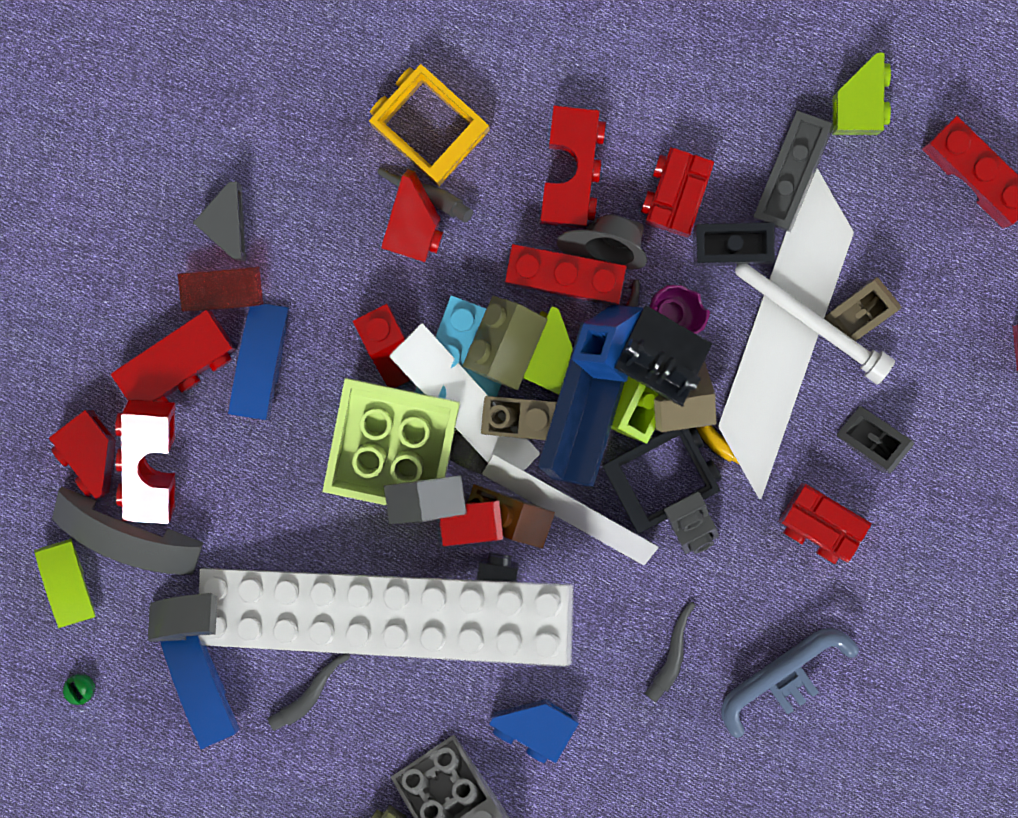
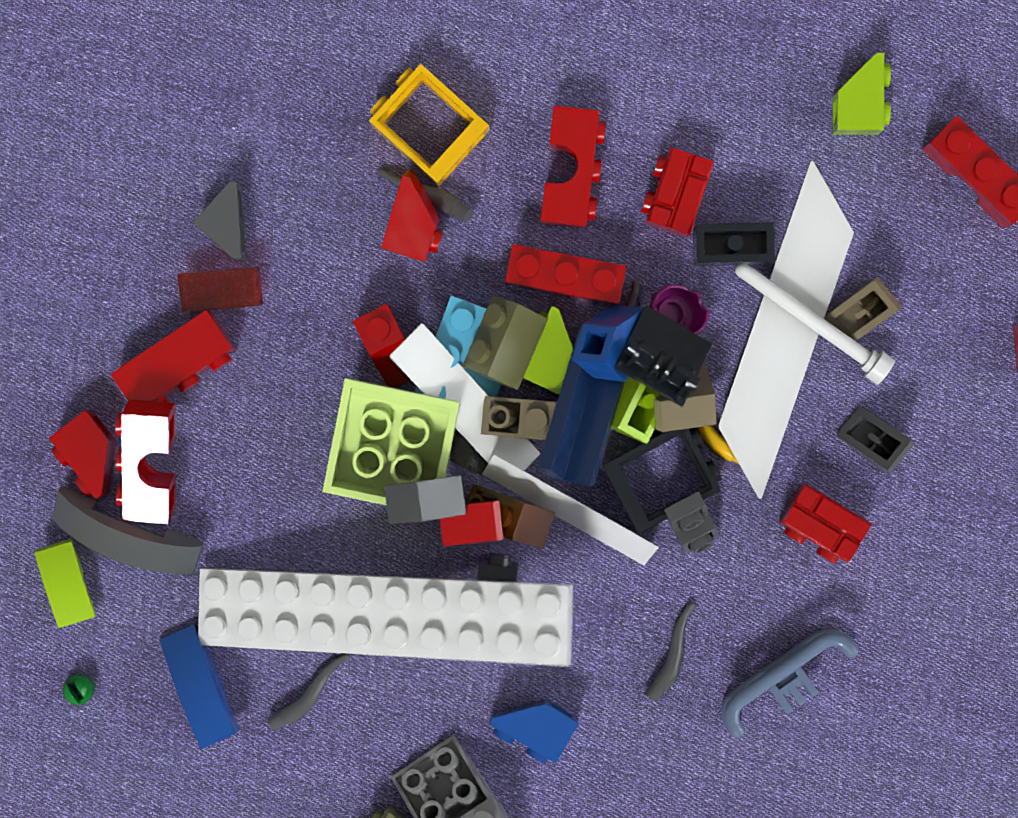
dark grey slope [148,593,217,642] -> none
blue slope [228,302,289,420] -> none
dark grey piece [556,215,648,269] -> none
dark grey plate [753,110,834,233] -> none

